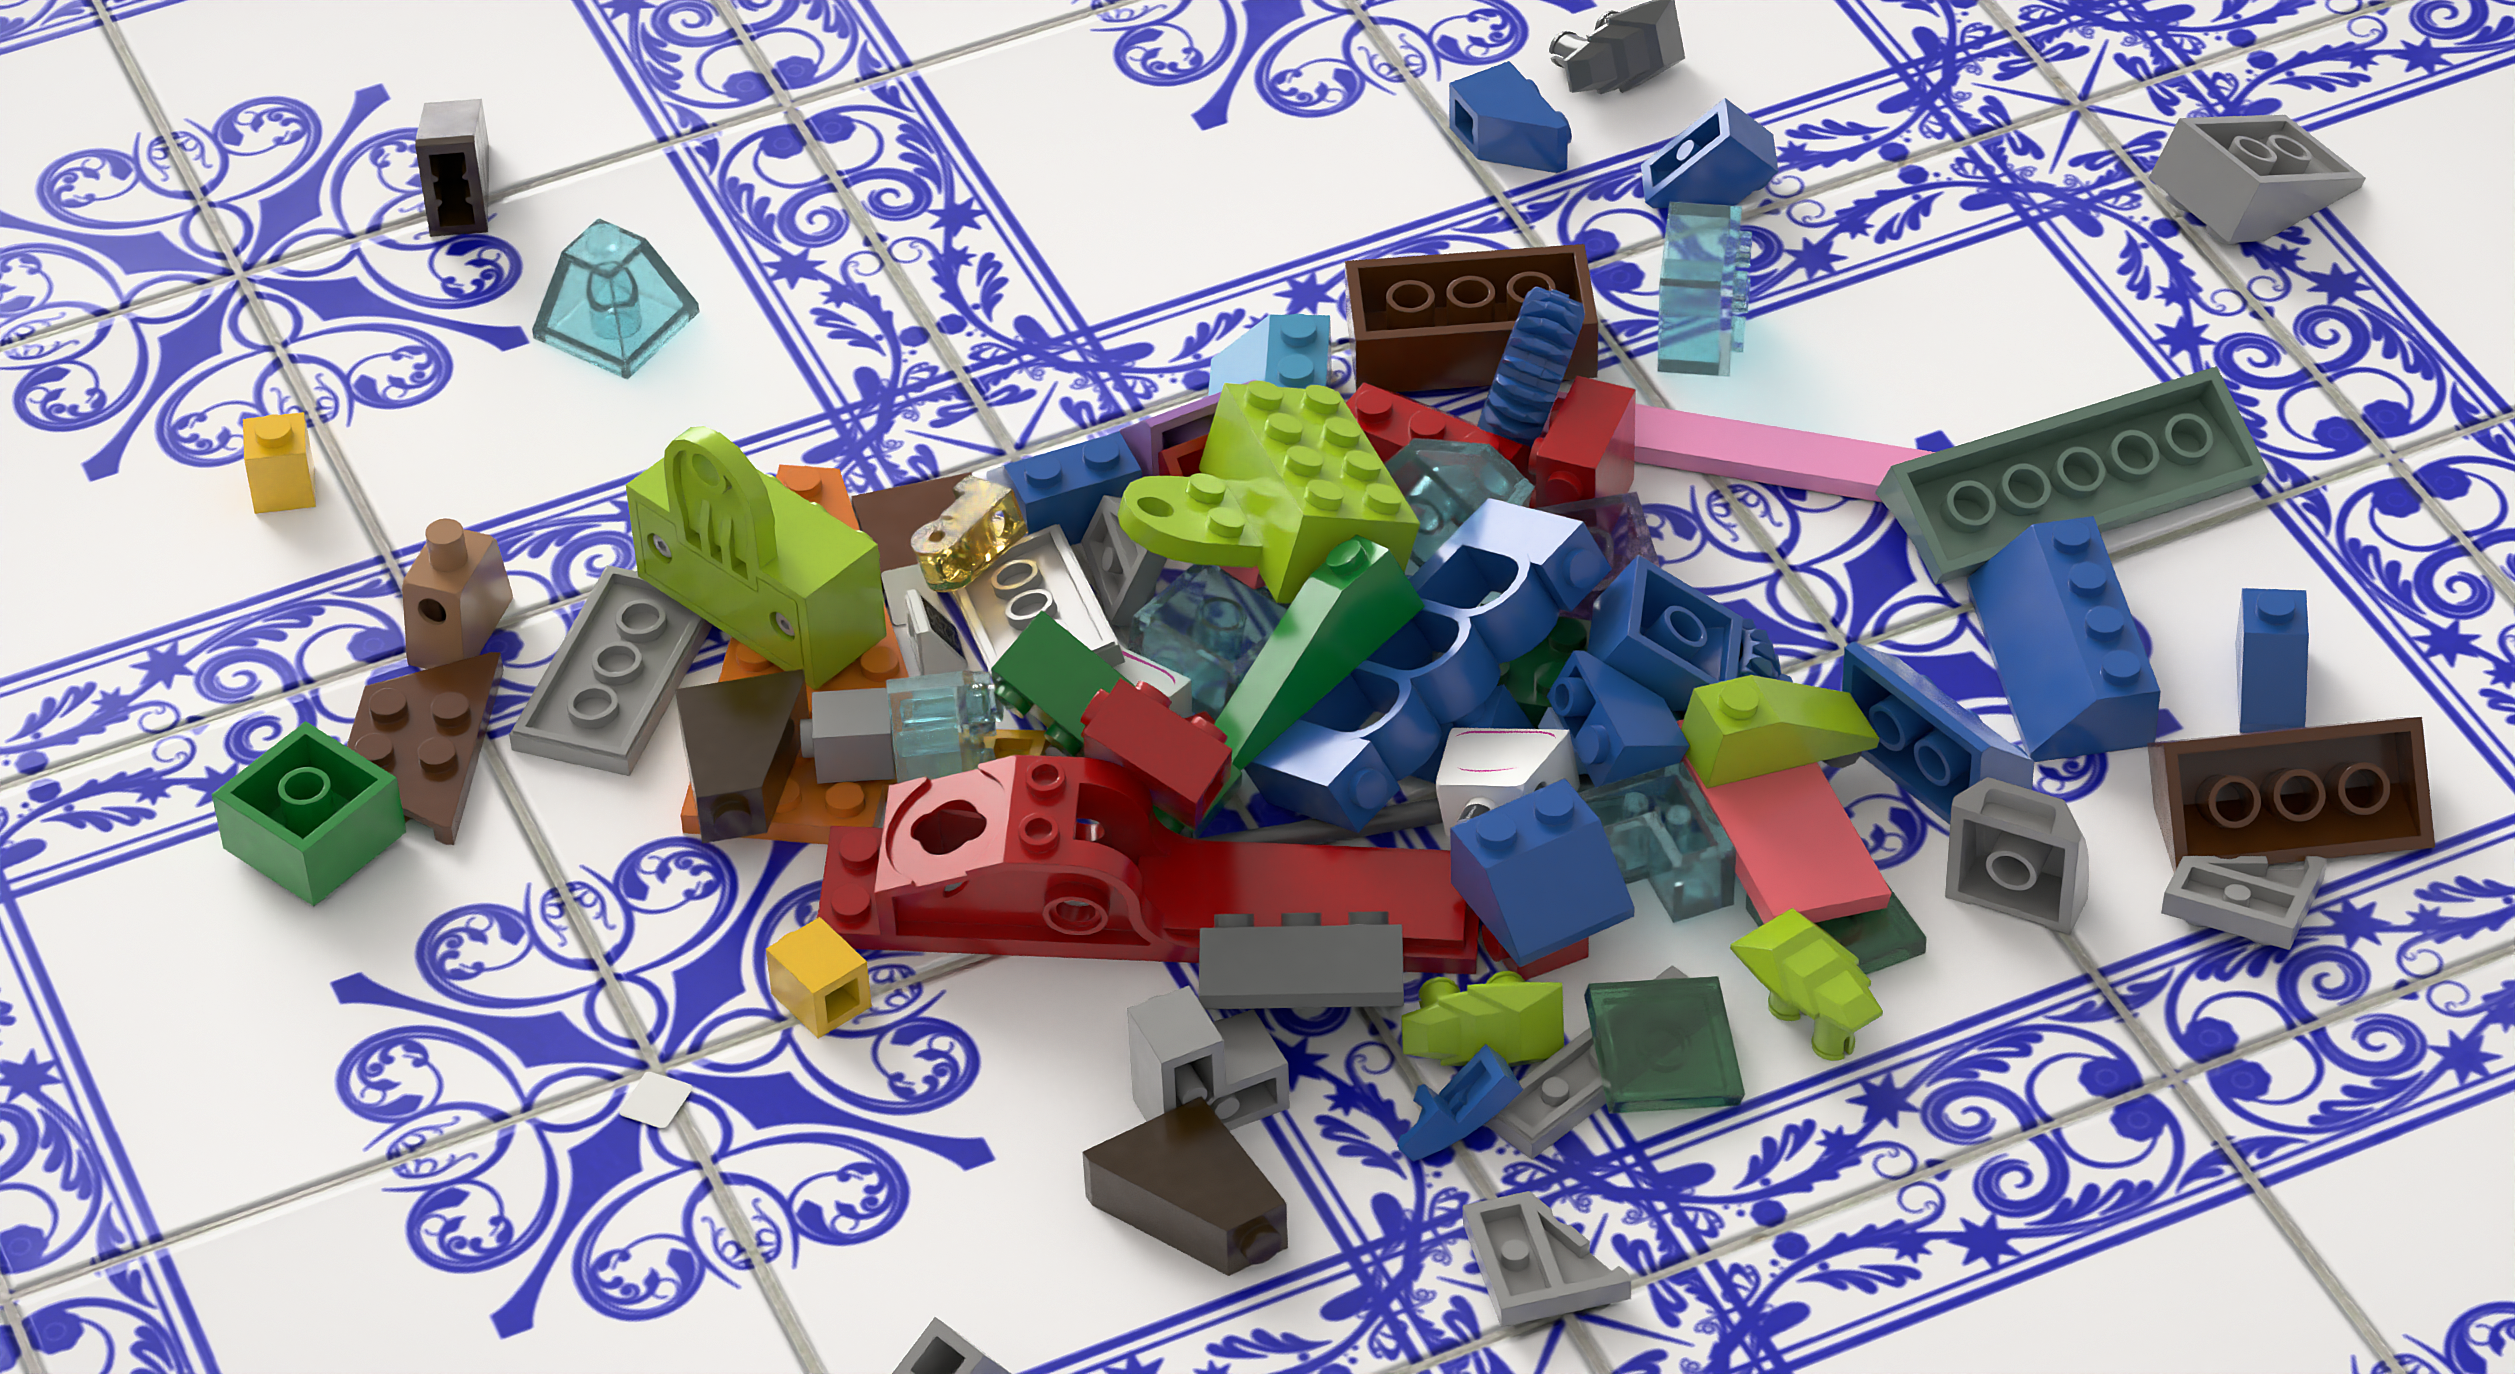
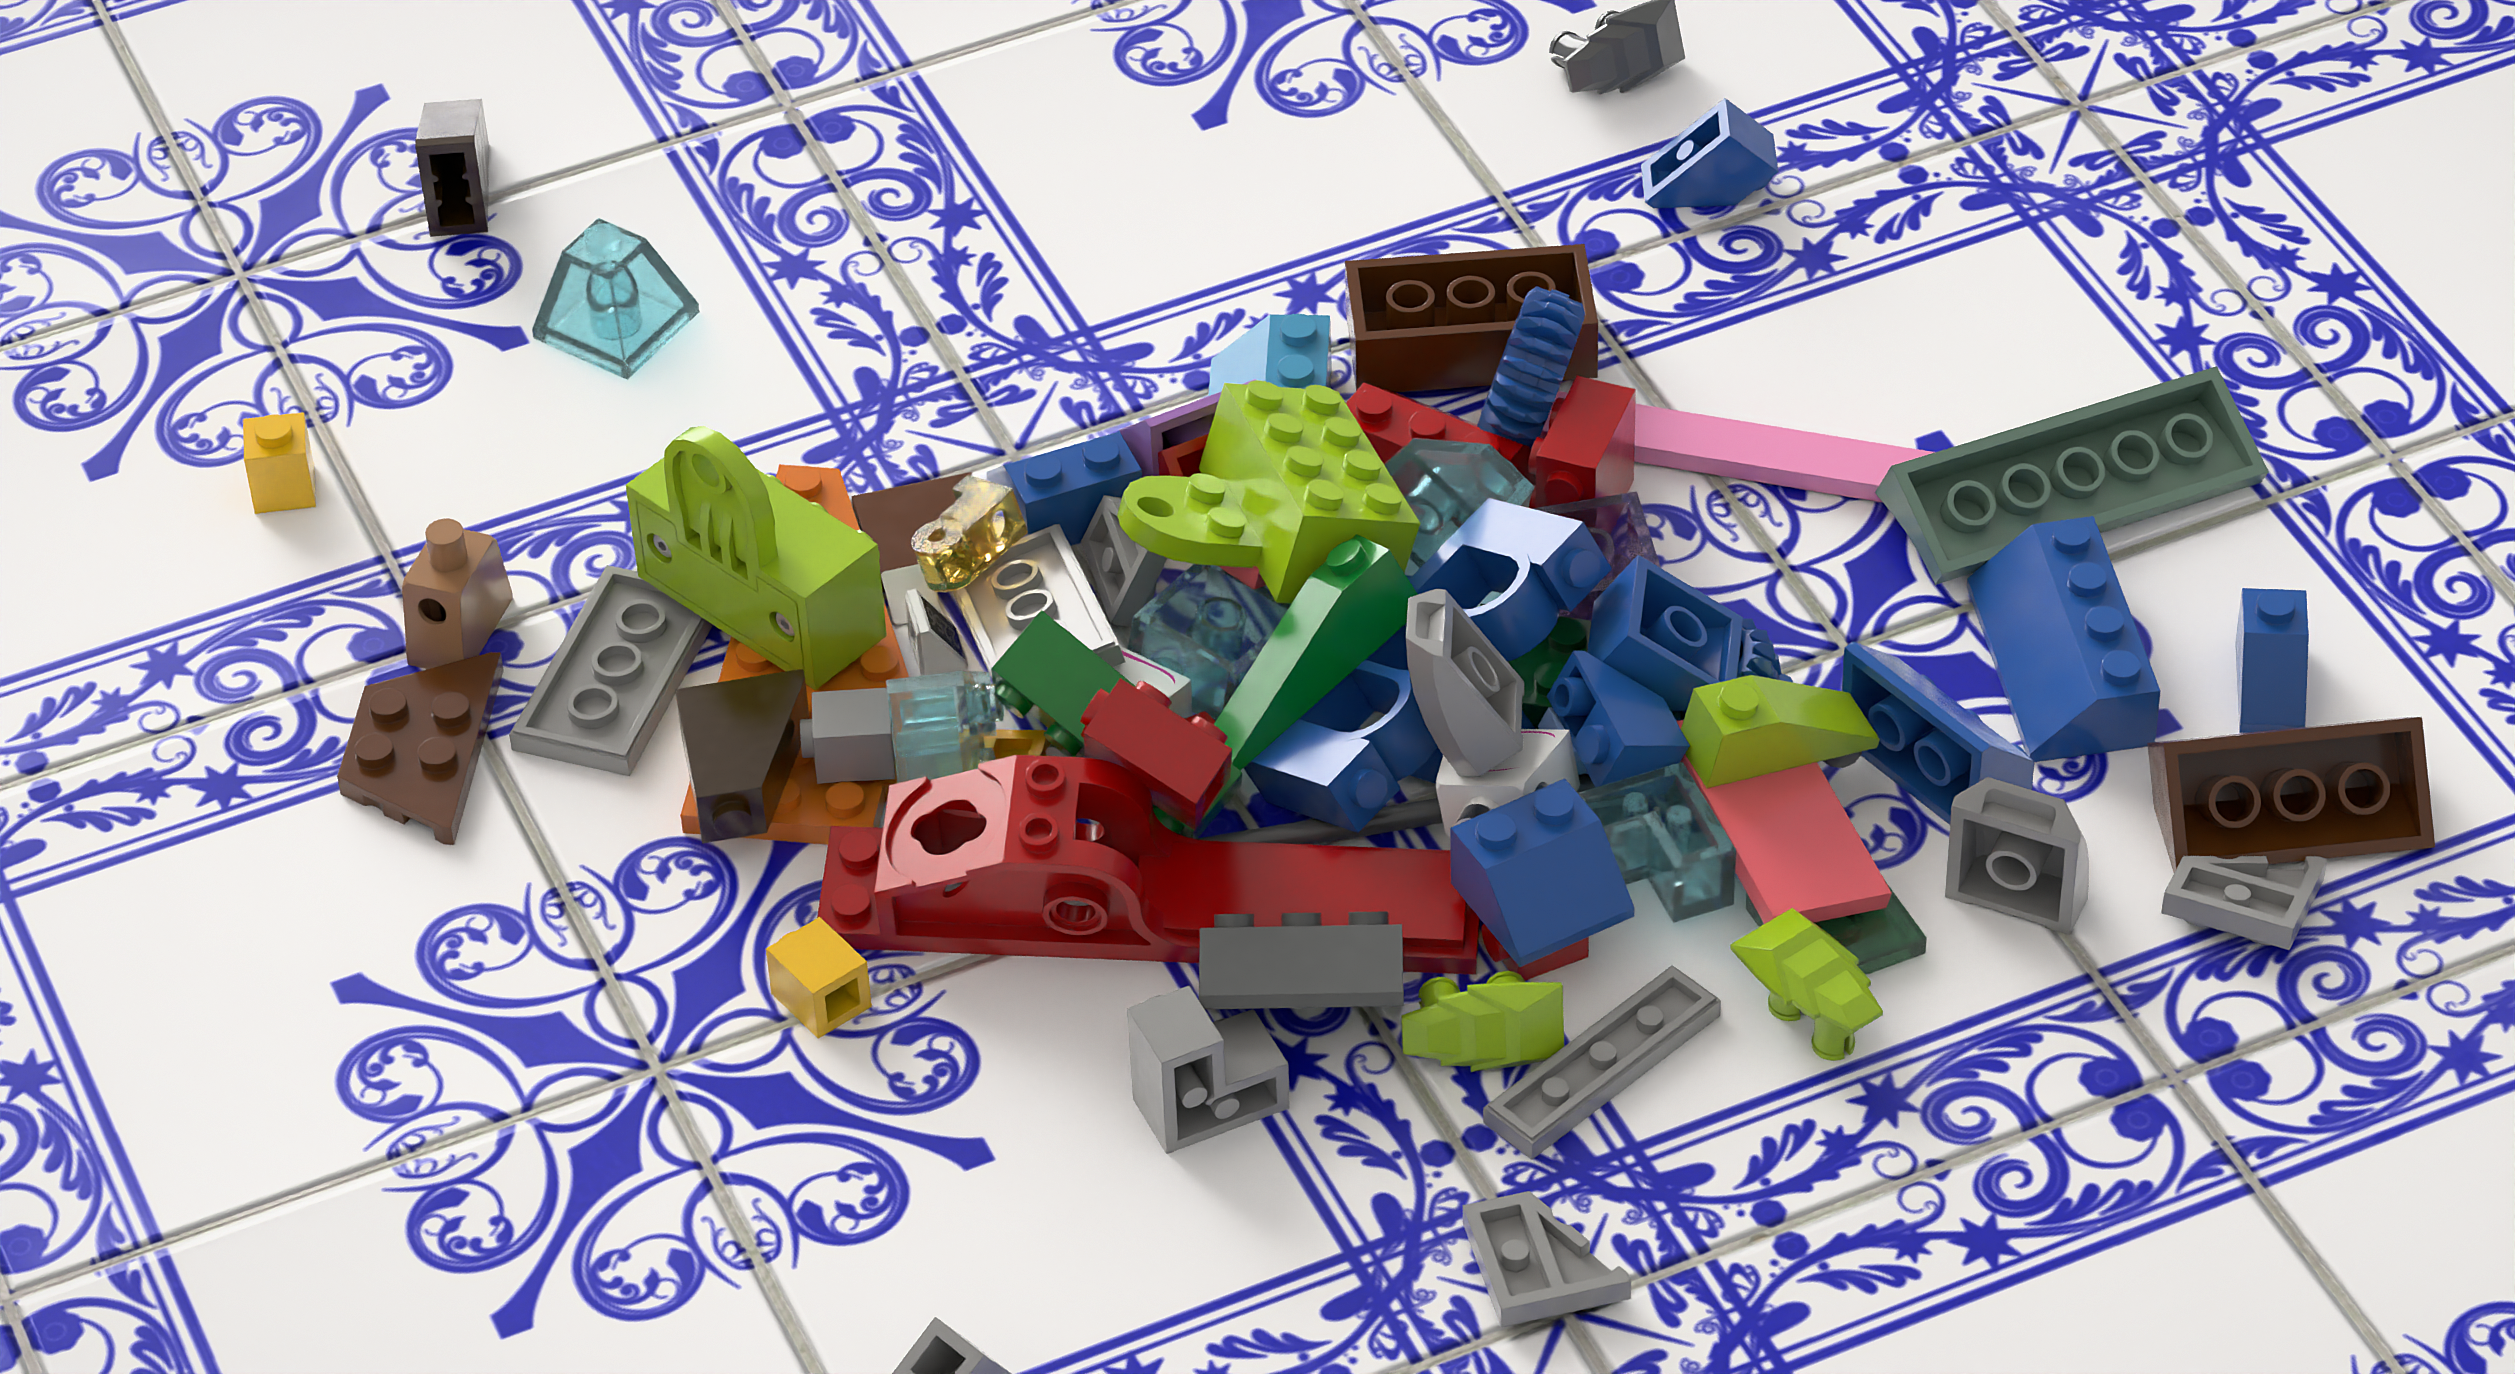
green brick [211,721,407,907] -> none
white sticker [619,1072,693,1129] -> none
dark brown slope [1082,1096,1288,1276] -> none
blue slope [1397,1044,1523,1161] -> none
blue slope [1449,61,1572,173] -> none
clear green tile [1584,976,1745,1114] -> none
clear light blue brick [1657,202,1752,377] -> none
light grey slope [2149,115,2366,245] -> none
none -> light grey slope [1406,589,1525,776]

